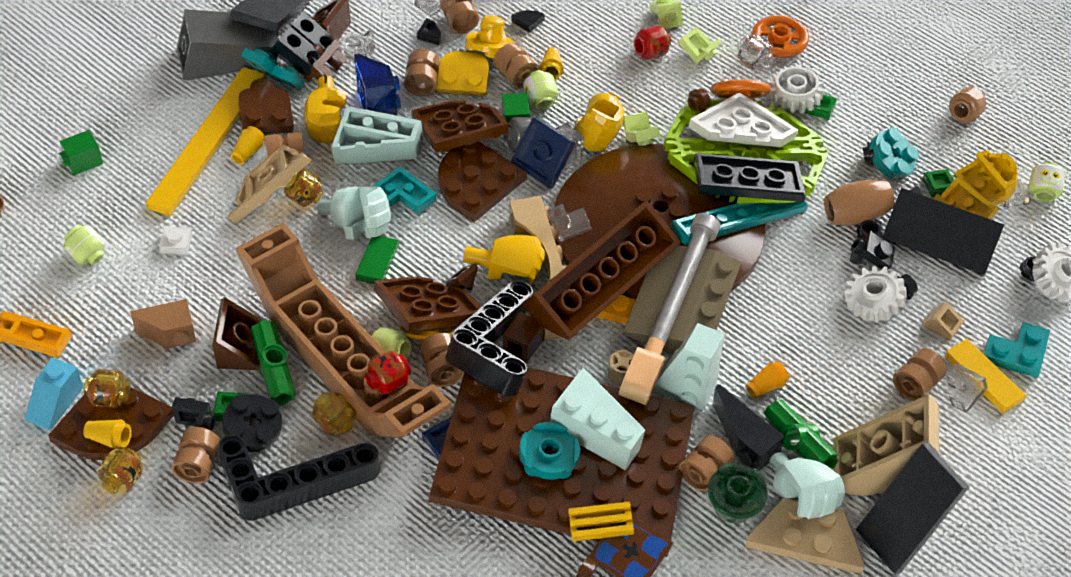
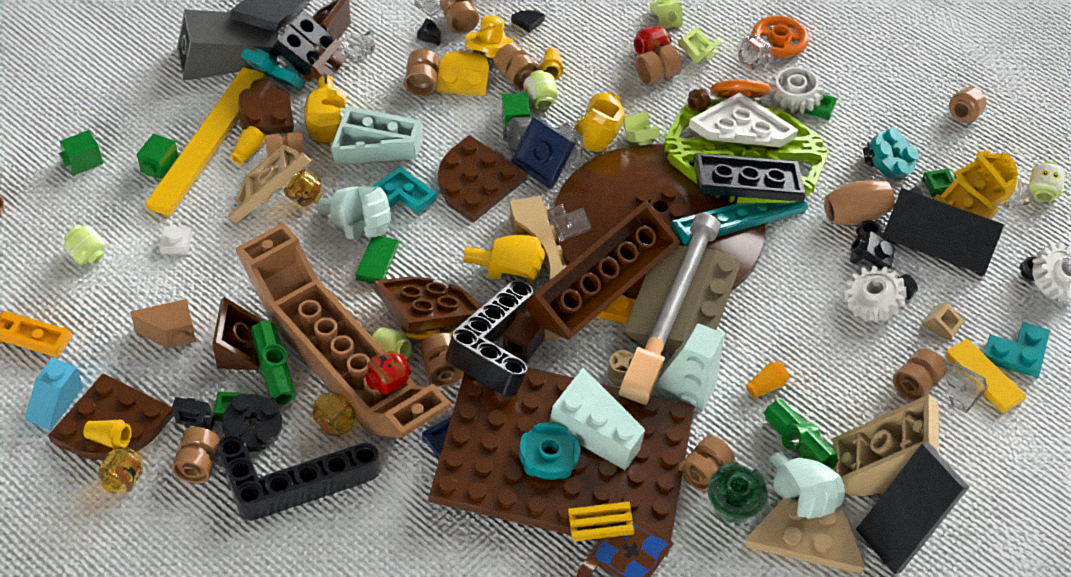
clear yellow head [83,369,130,408] -> none
clear blue slope [354,54,401,116] -> none
reddish brown plate [411,101,509,153] -> none
reddish brown slope [445,264,478,290] -> none
black slope [712,384,785,473] -> none
none -> green brick [137,133,179,179]
none -> medium nougat wheel [635,44,682,86]

